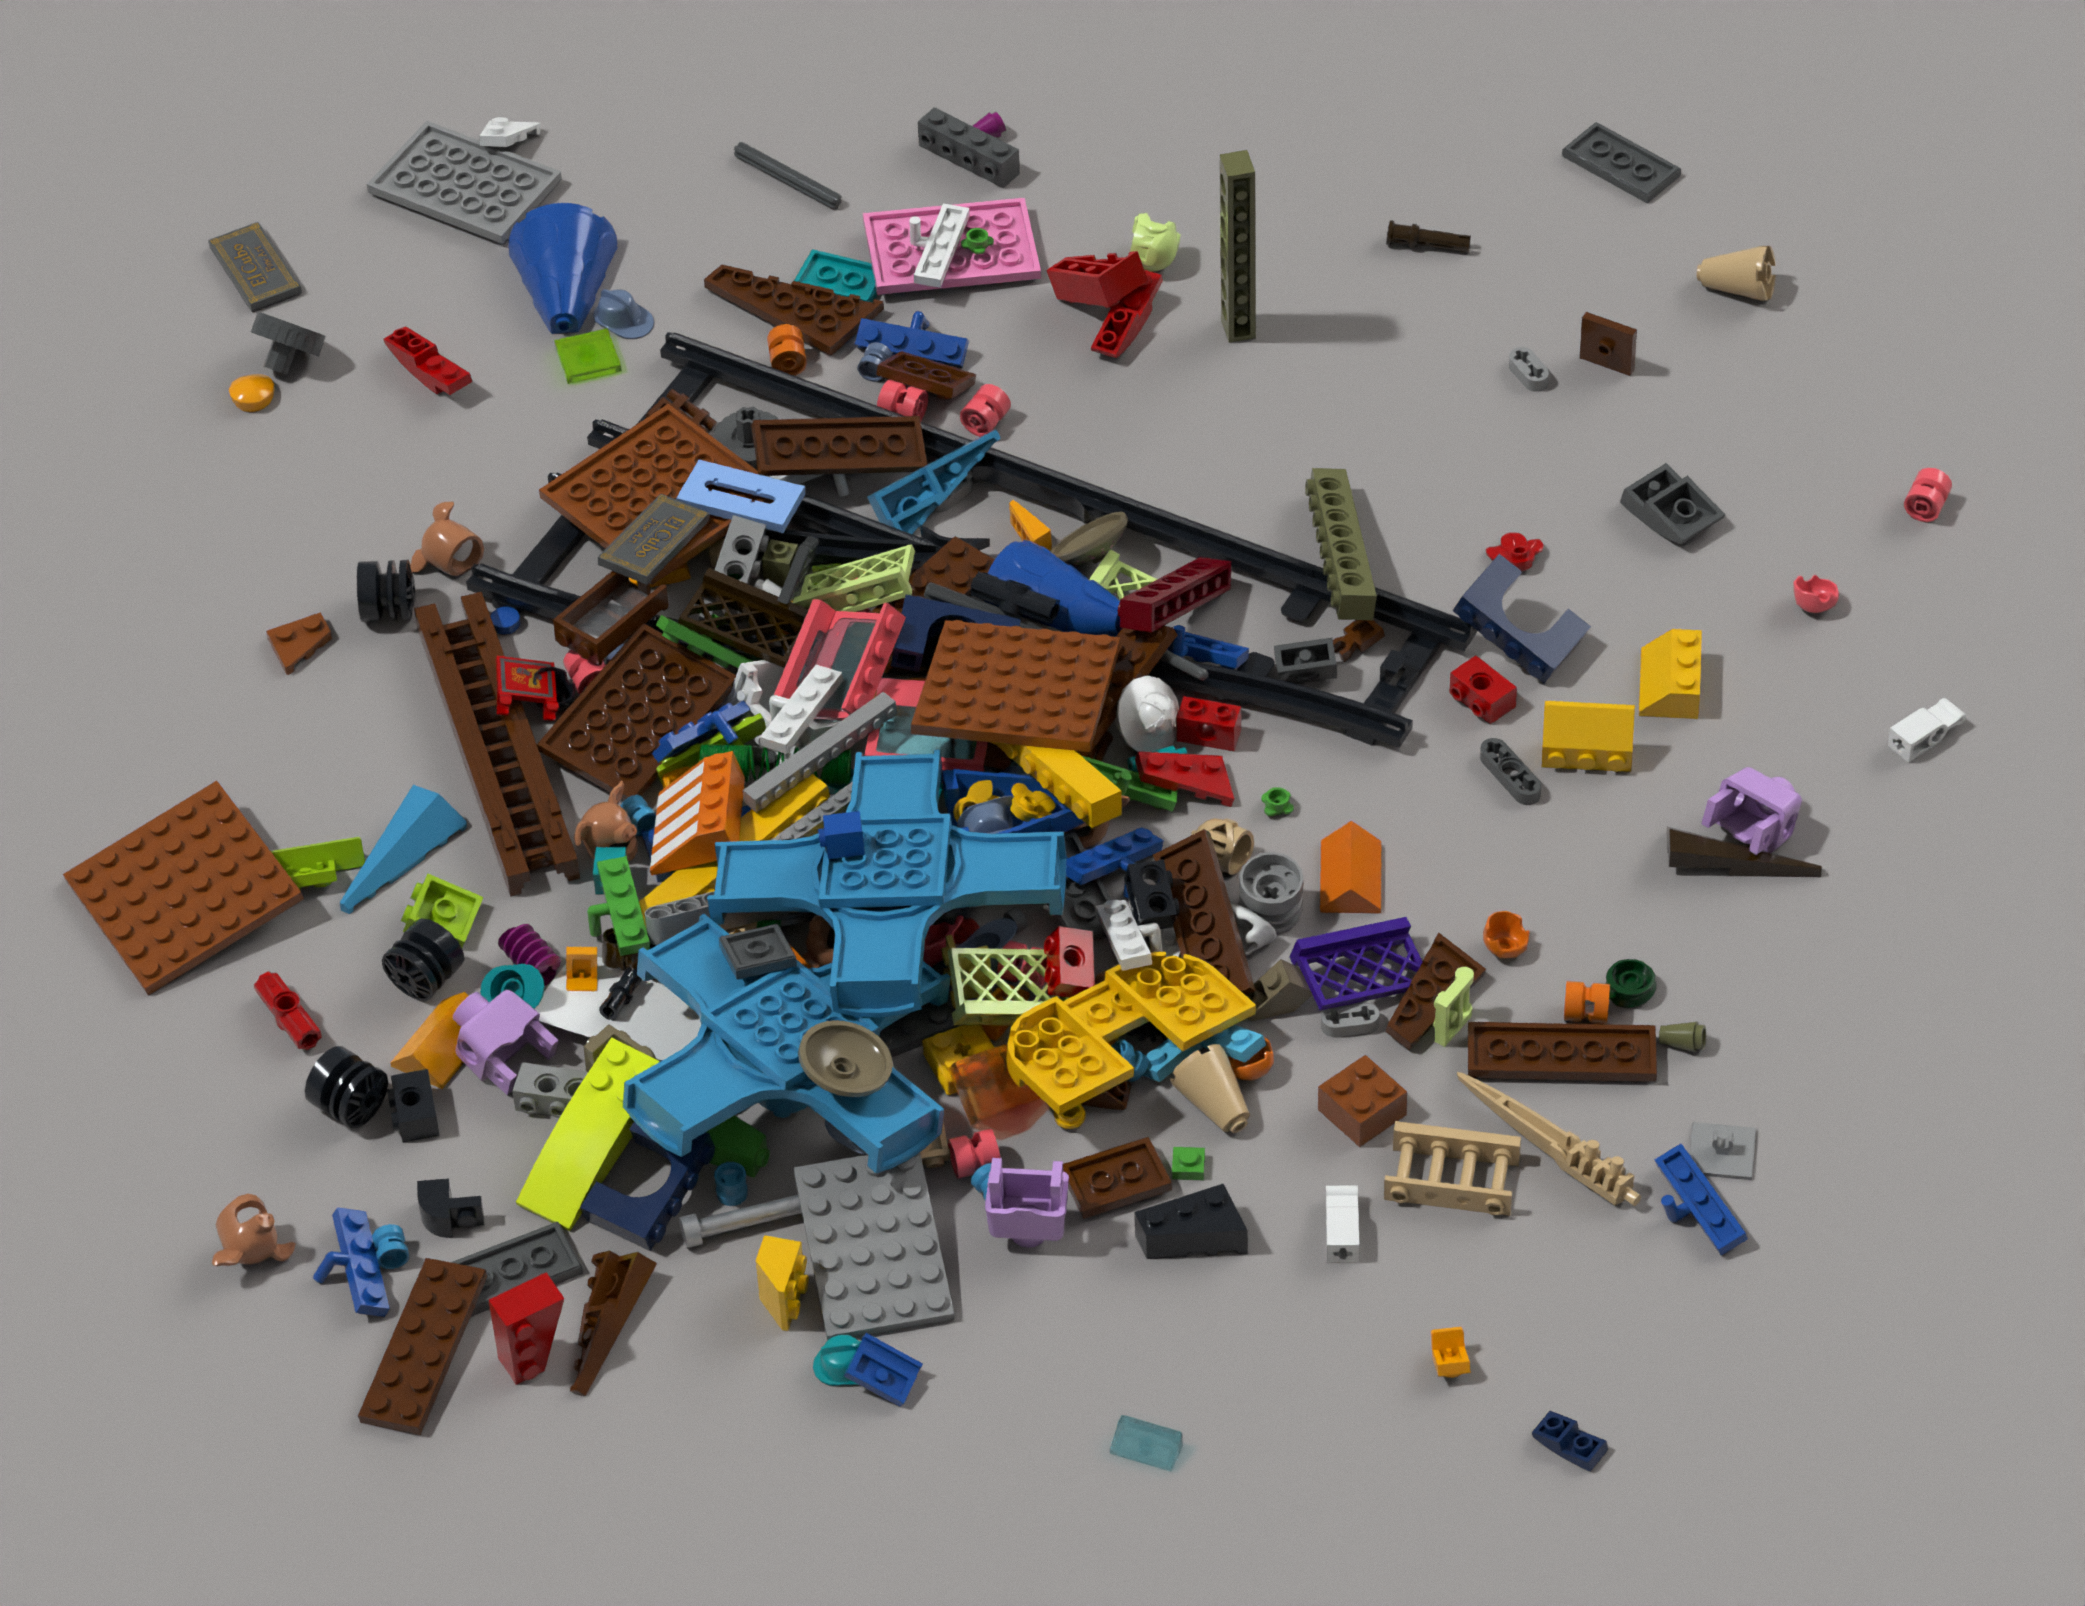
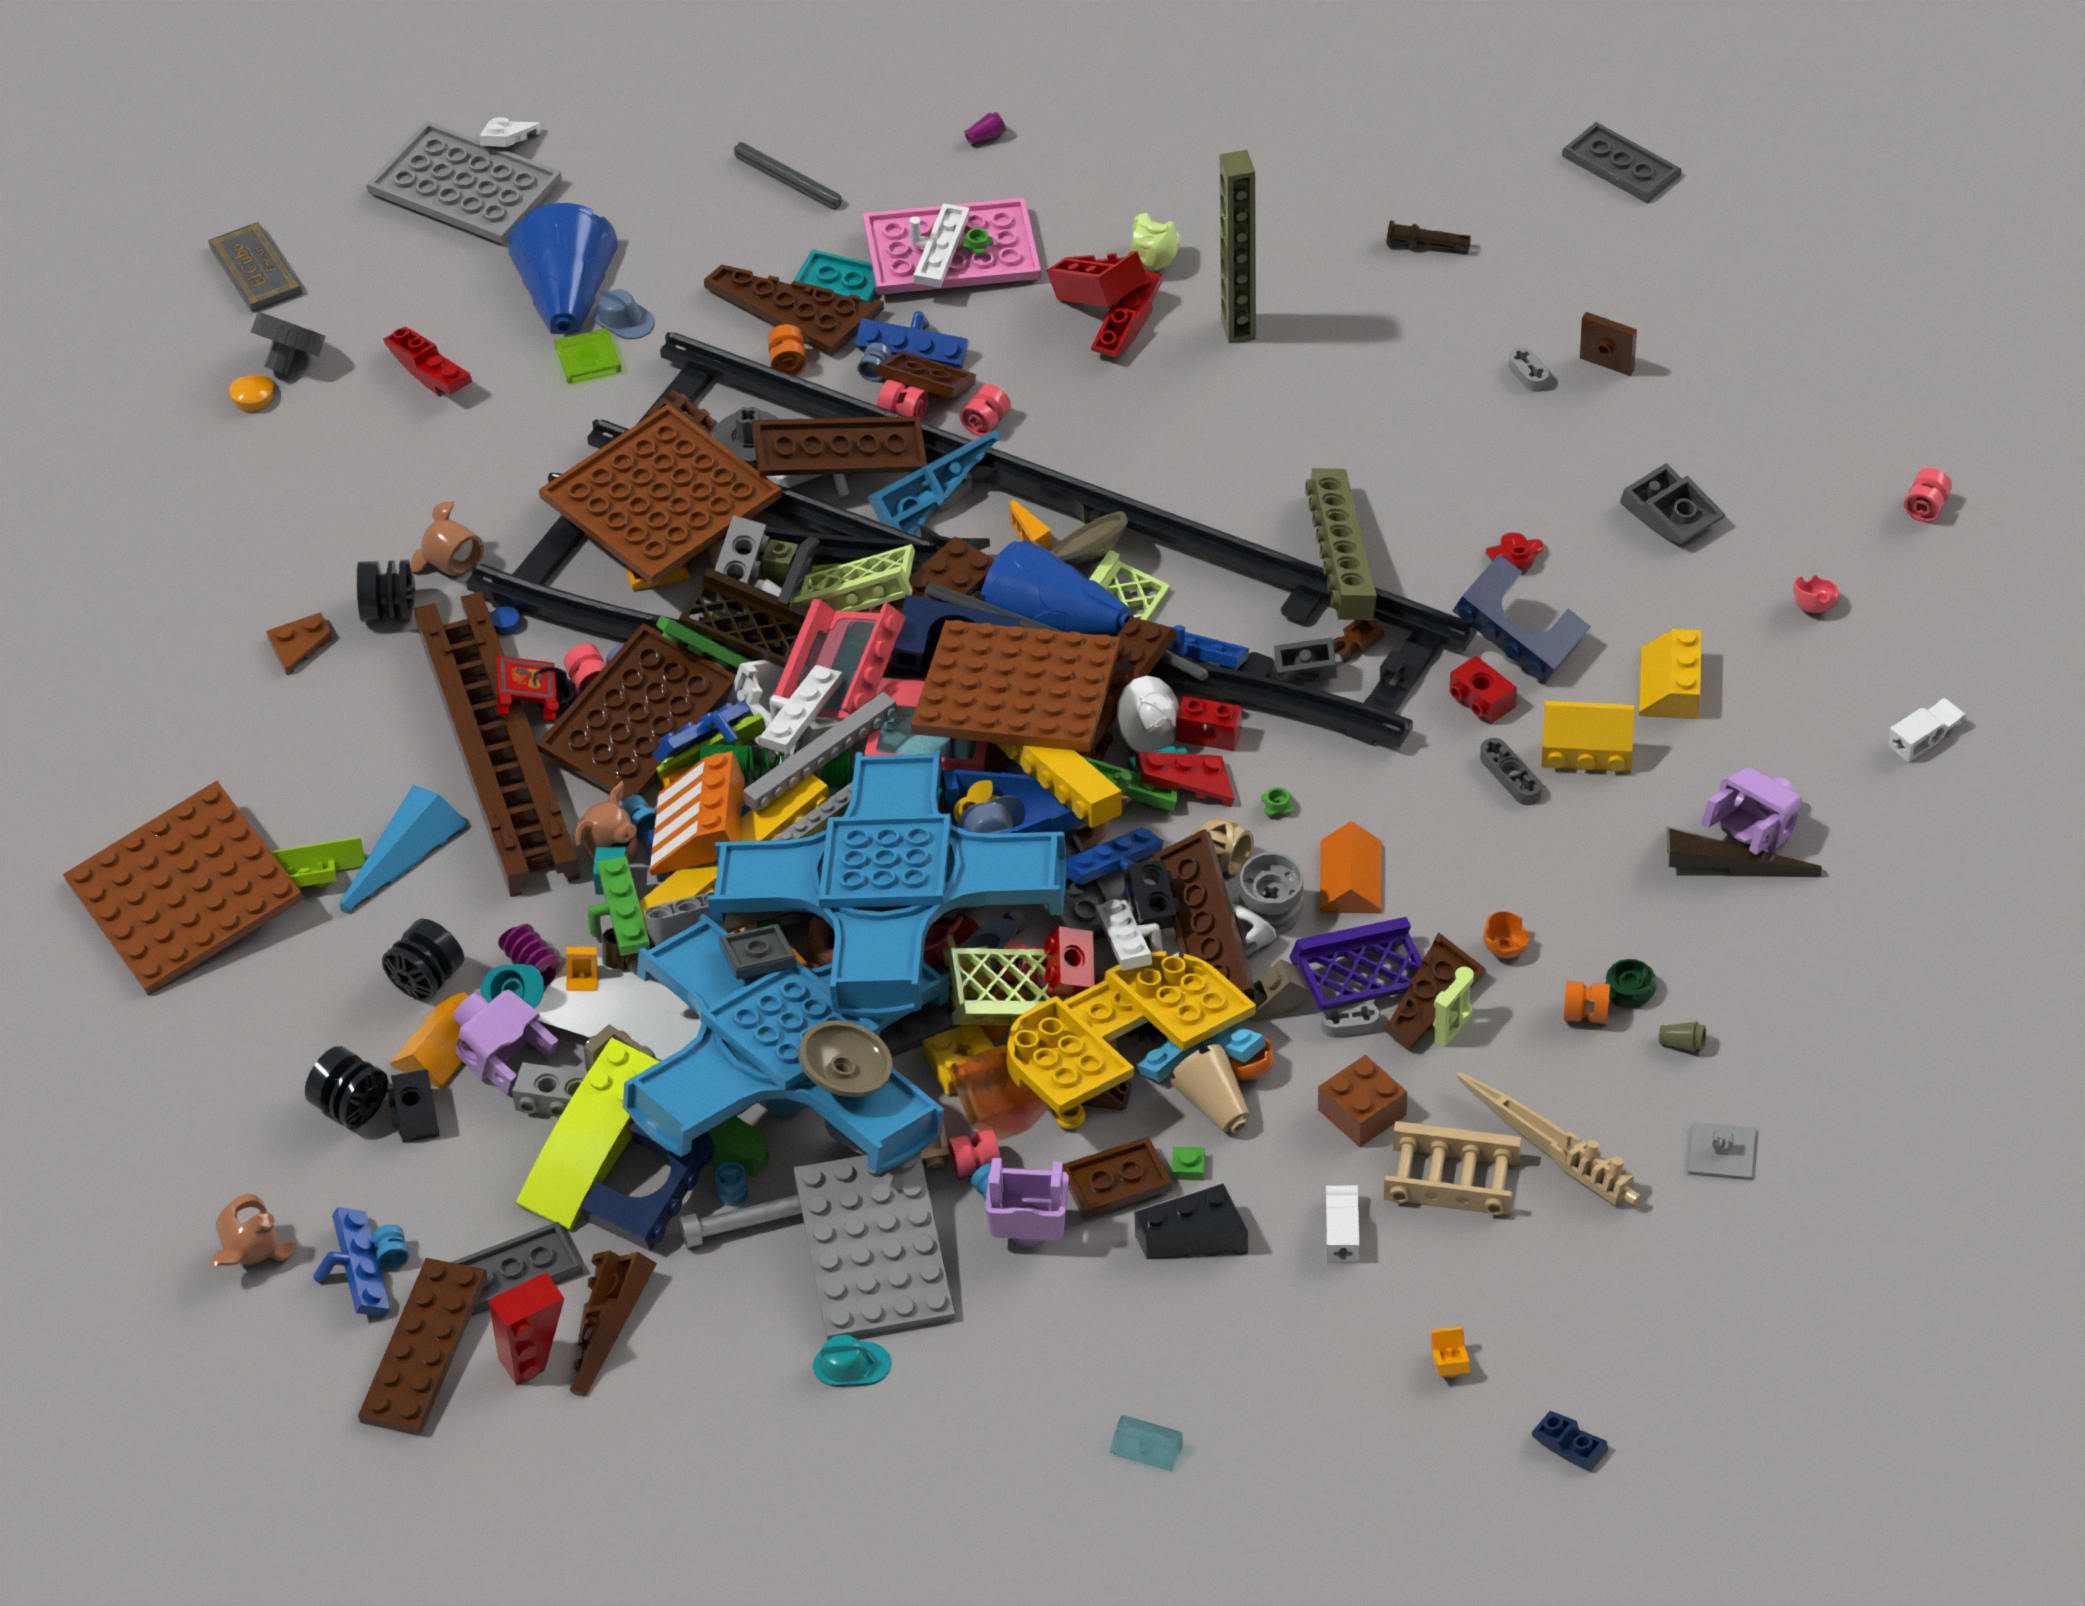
red piece [254,971,322,1051] -> none
lime plate [401,873,483,948] -> none
black brick [417,1178,485,1238] -> none
reddish brown door [553,571,669,665] -> none
dark grey tile [598,494,710,585] -> none
black pin [599,967,642,1020] -> none
light blue piece [676,460,805,533] -> none
yellow slope [755,1235,809,1331] -> none
blue brick [818,811,865,859] -> none
blue plate [844,1333,923,1407] -> none
dark grey brick [918,107,1020,188] -> none
black piece [970,571,1060,624] -> none
yellow plate [1010,783,1056,822] -> none
dark azure wheel [1111,1039,1149,1082] -> none
dark red brick [1118,557,1231,632] -> none
reddish brown plate [1468,1022,1657,1082] -> none
blue plate [1654,1143,1748,1256] -> none
tan cone [1696,245,1776,301] -> none

